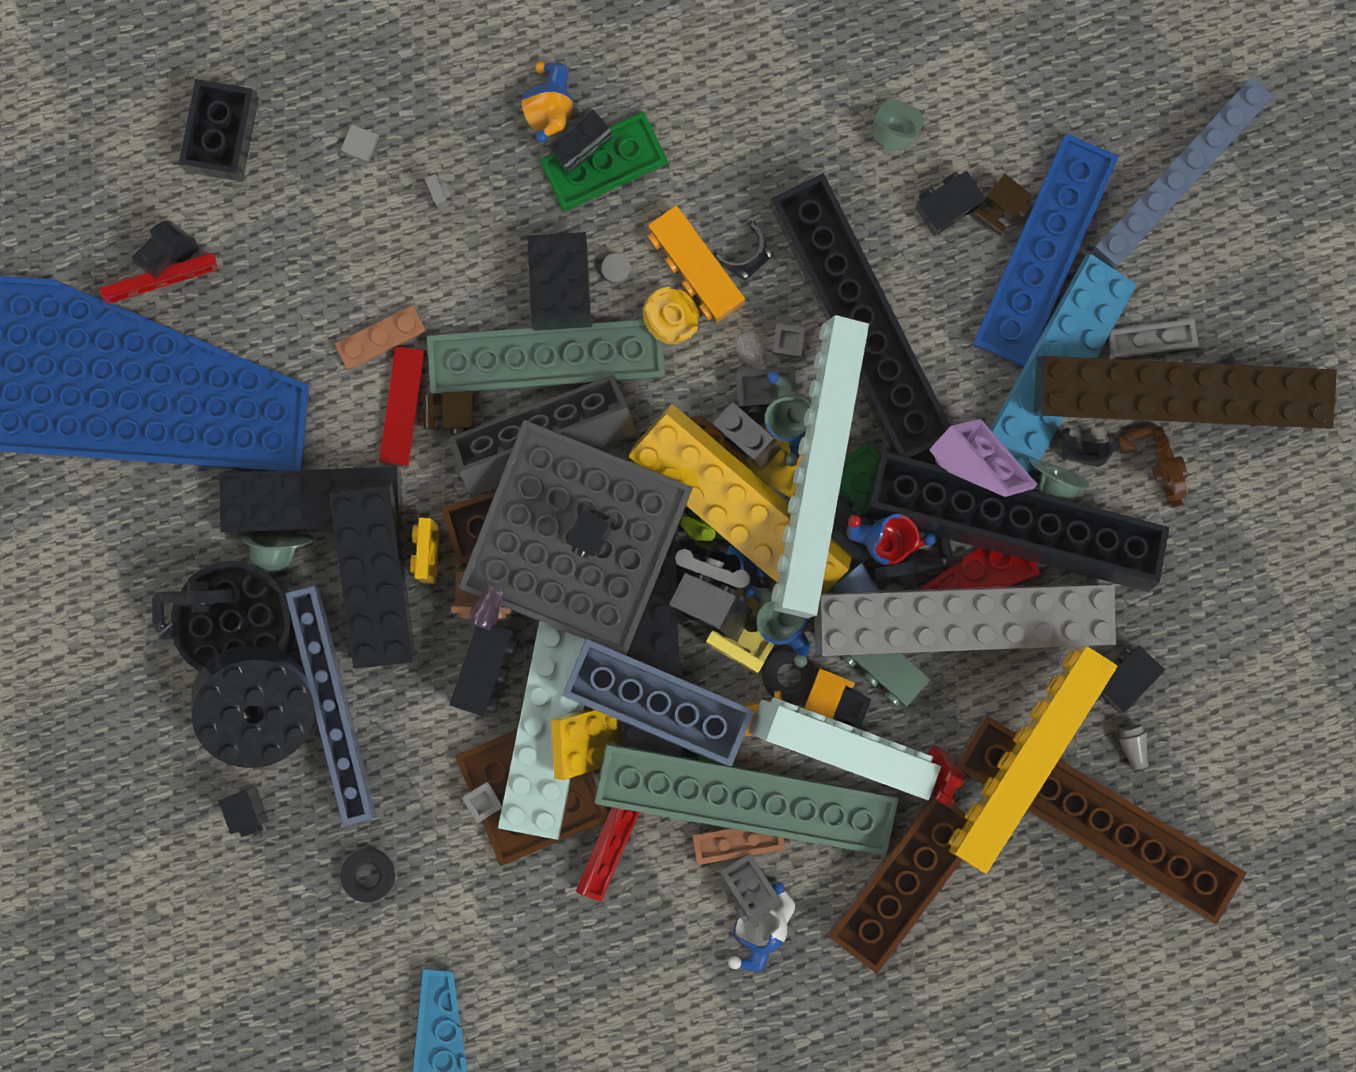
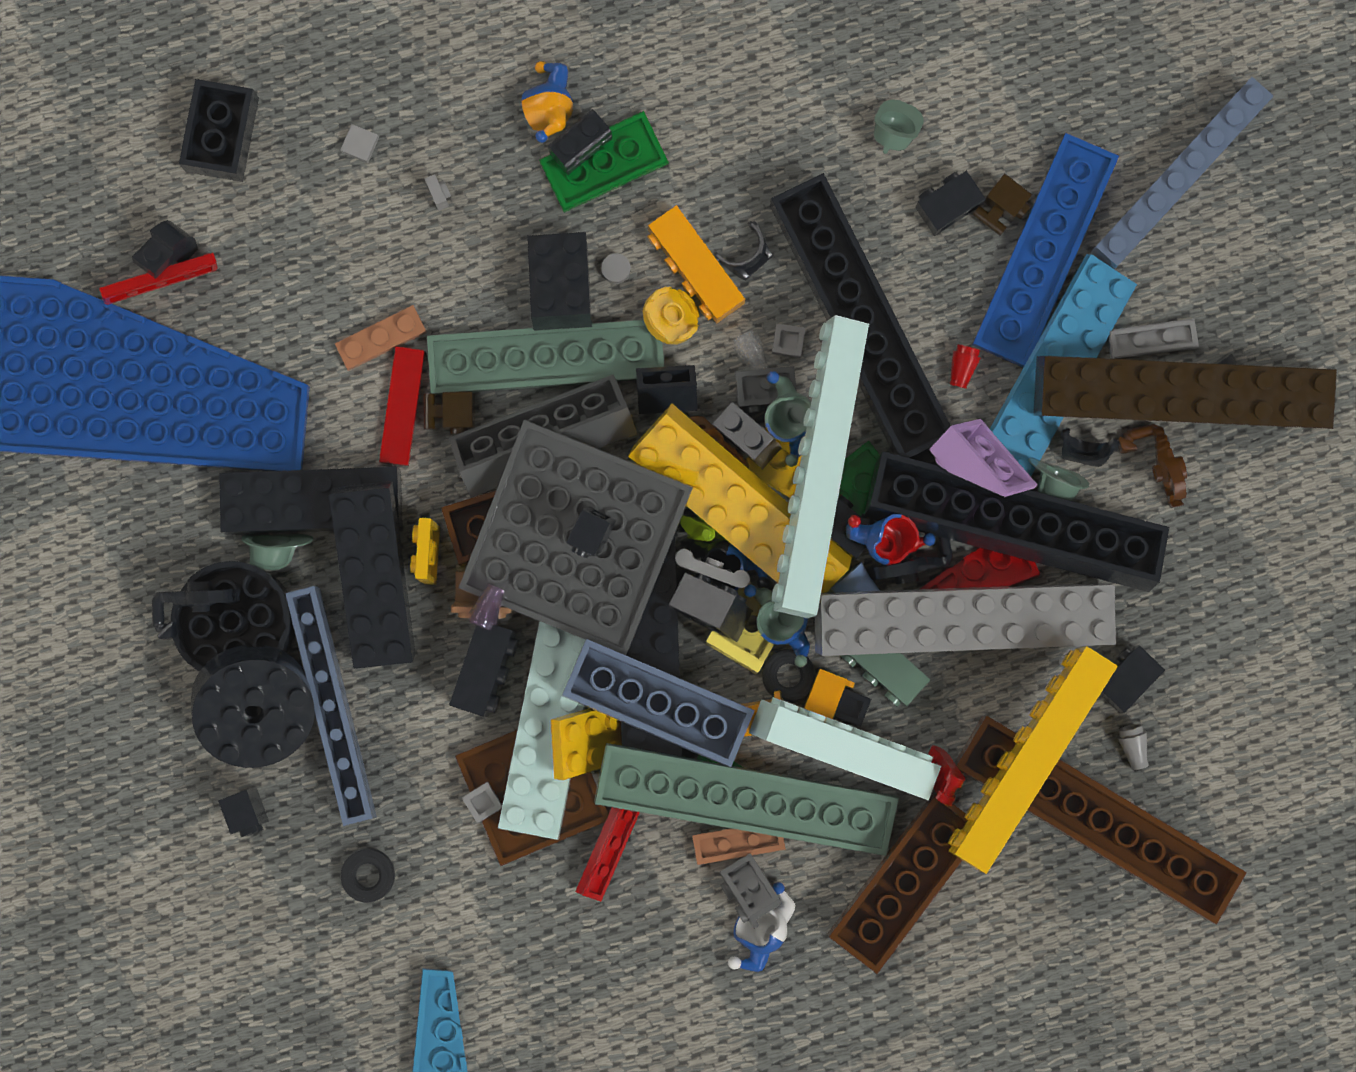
none -> black brick [636,365,697,414]
none -> red cone [950,344,981,389]

